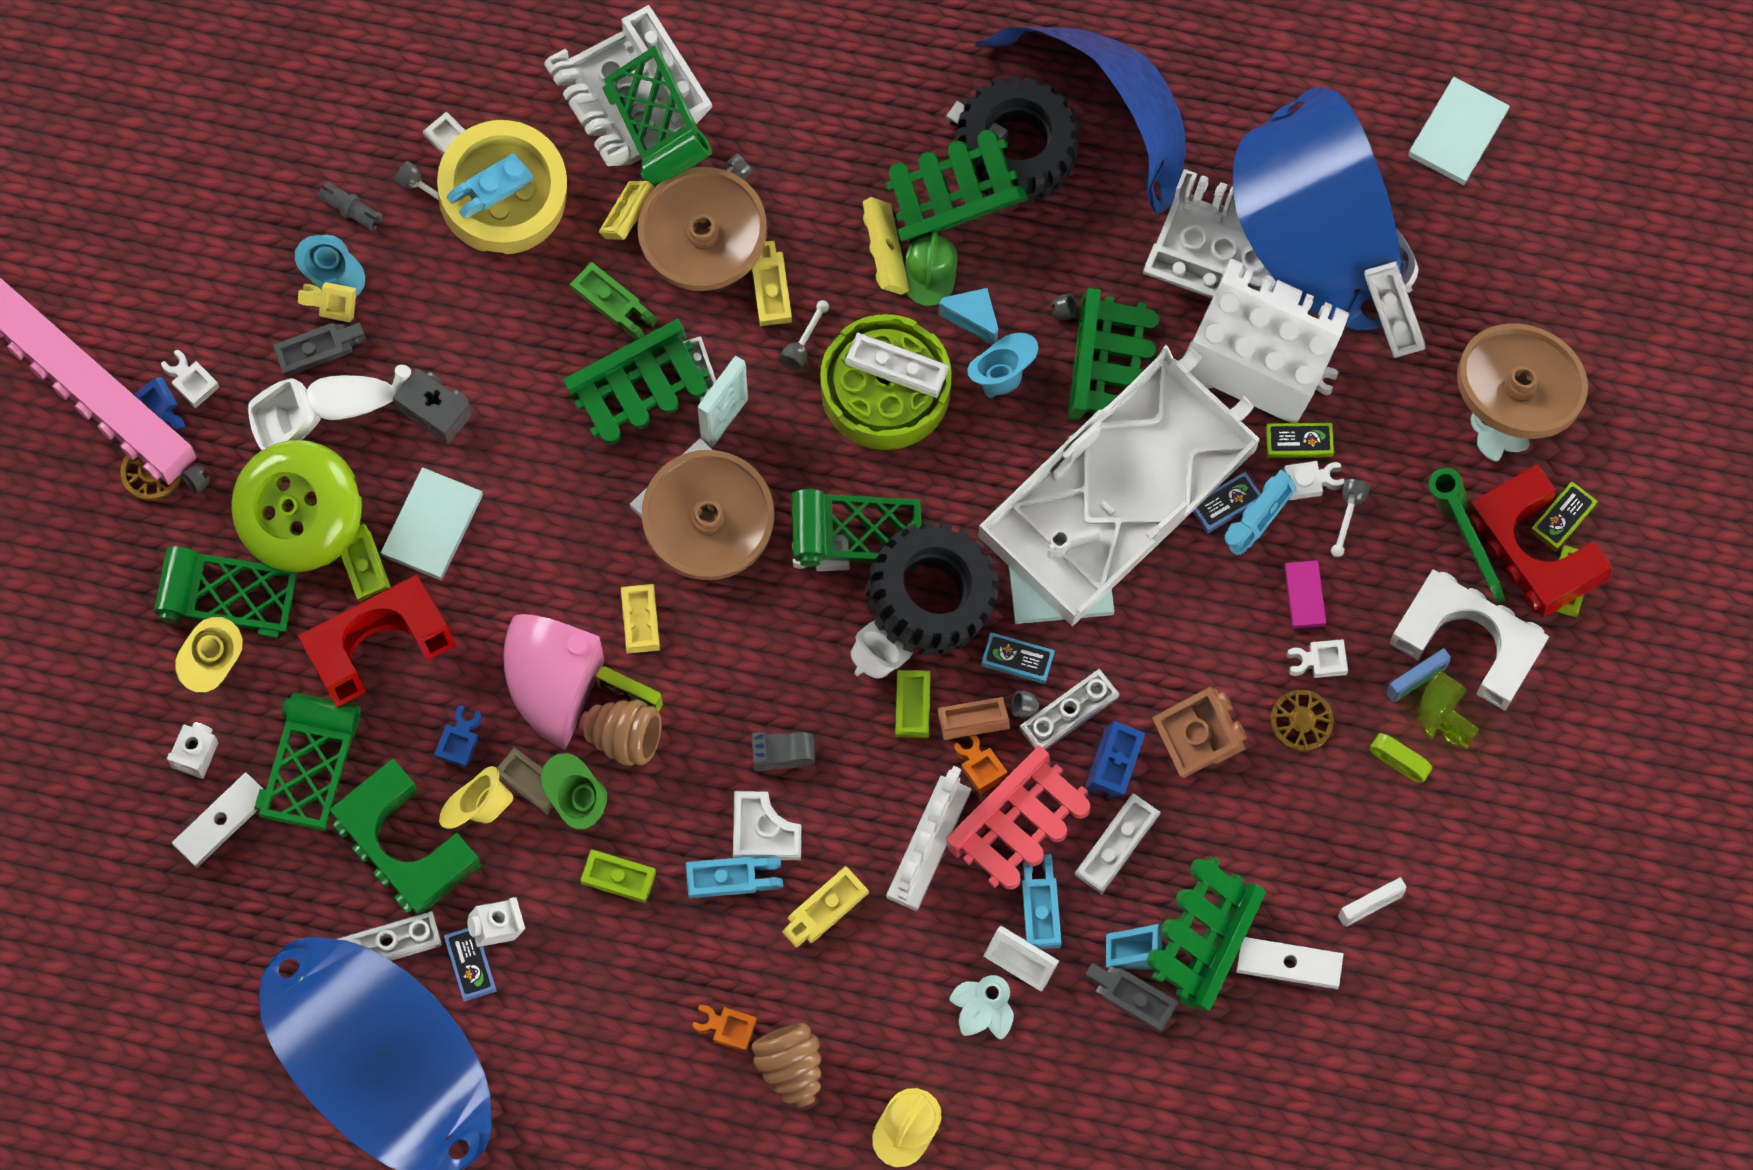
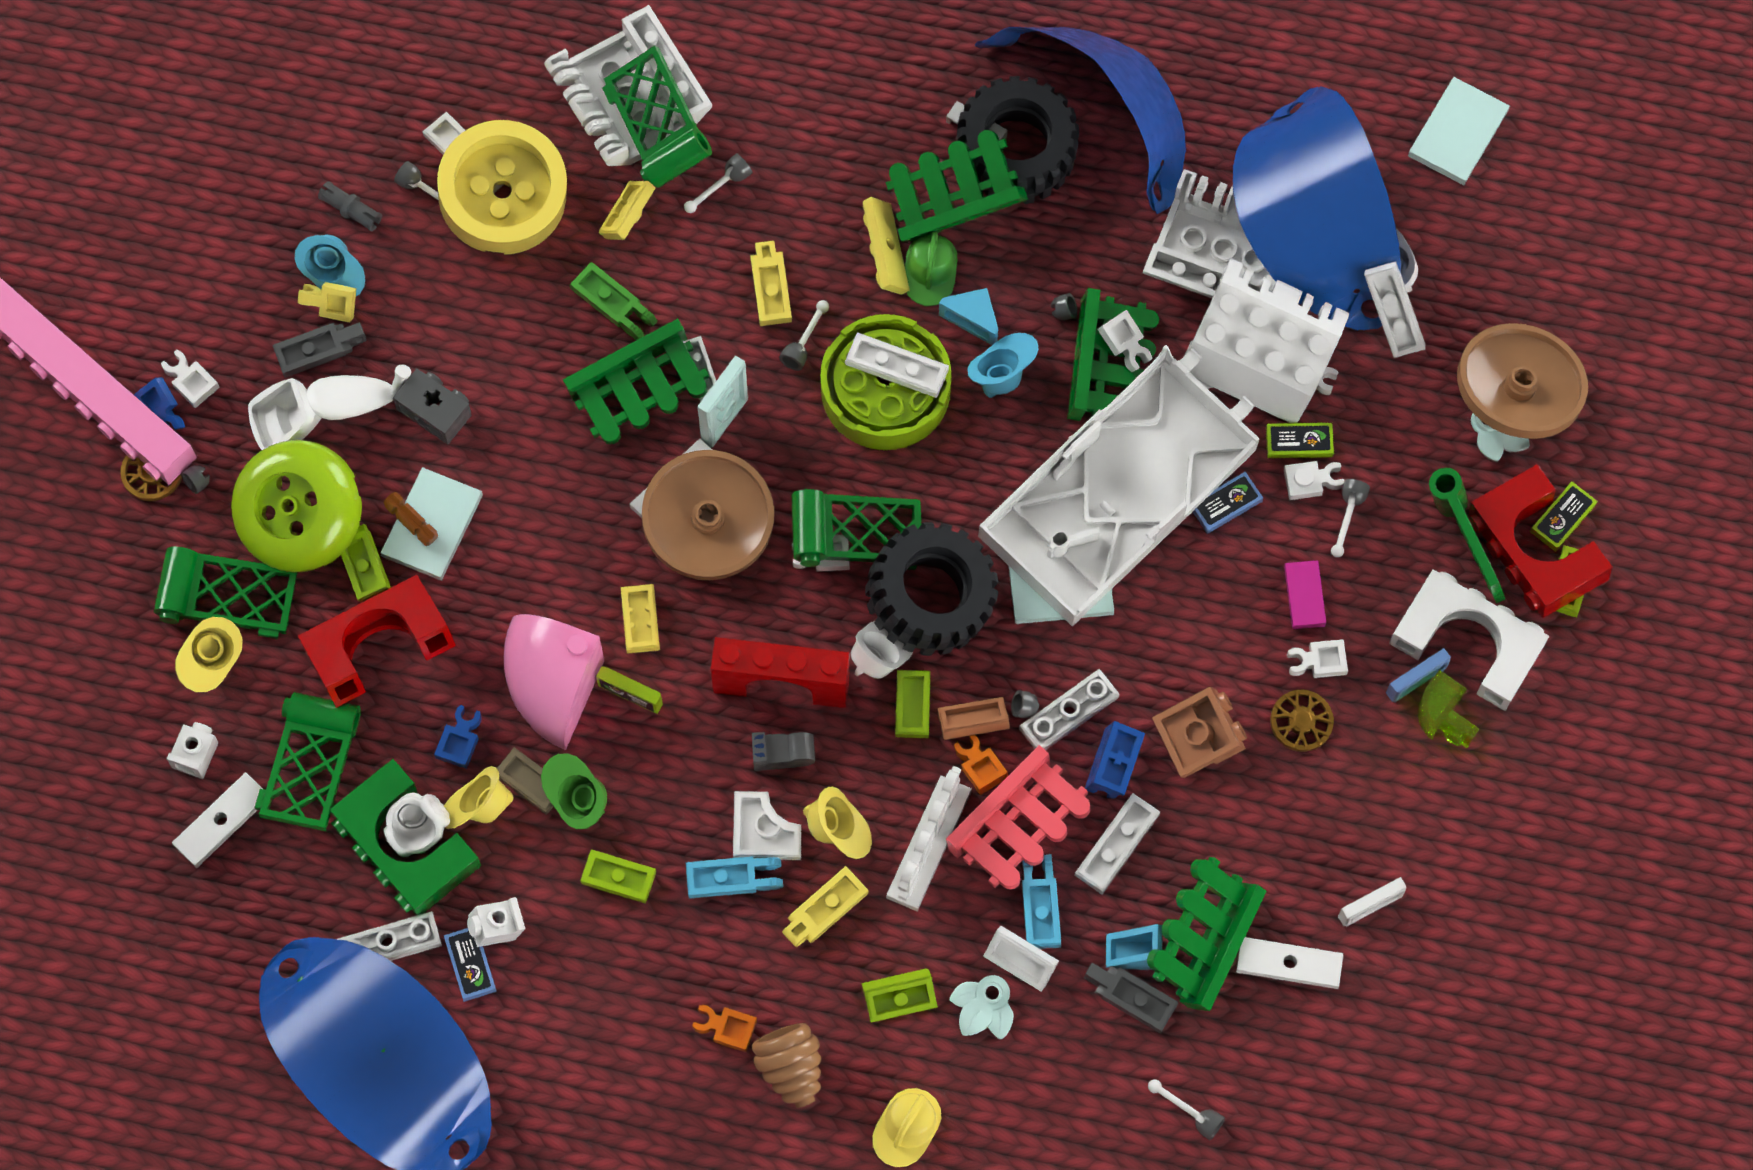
medium azure hinge [446,153,534,219] -> none
medium nougat piece [579,700,662,766] -> none
medium nougat dish [638,167,767,291] -> none
tile [981,632,1055,684] -> none
medium azure hinge [1224,470,1297,555] -> none
lime beam [1369,733,1432,783] -> none
none -> white hair [383,793,450,857]
none -> dark orange axle [384,492,438,546]
none -> red arch [711,637,850,708]
none -> light yellow piece [803,786,872,859]
none -> lime slope [862,969,938,1023]
none -> white plate [1097,310,1152,372]
none -> hinge [1148,1079,1225,1141]

